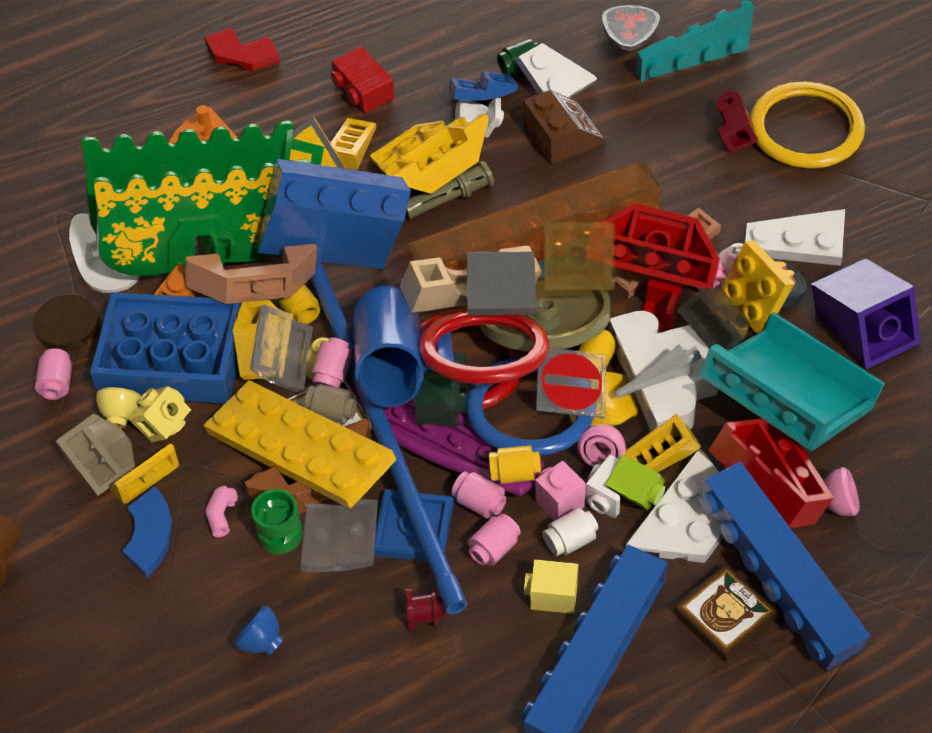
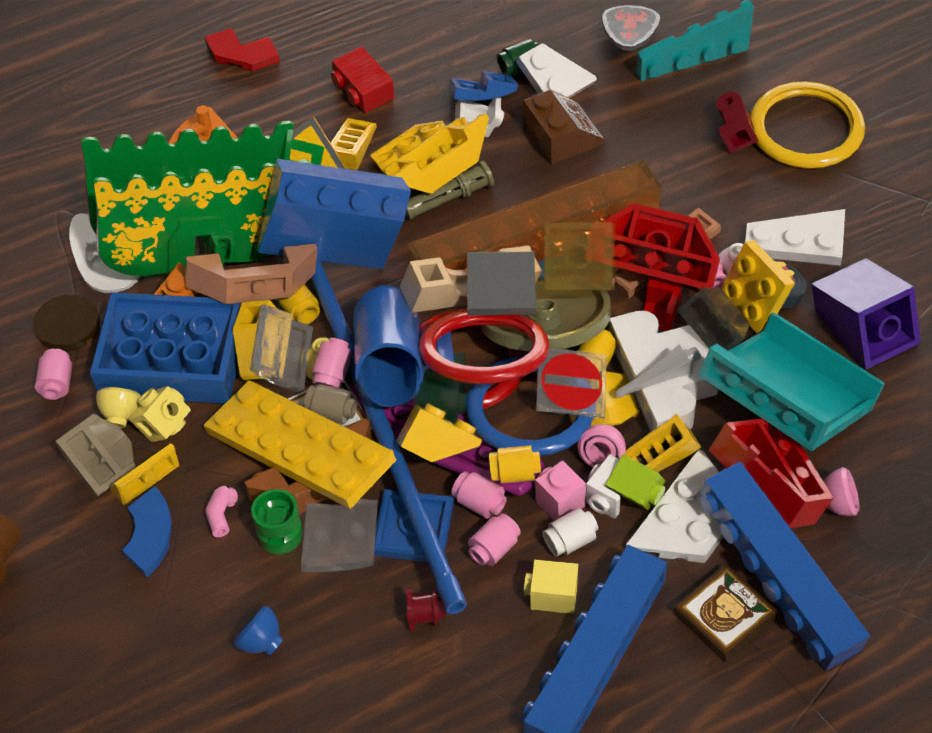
none -> yellow slope [396,403,482,462]

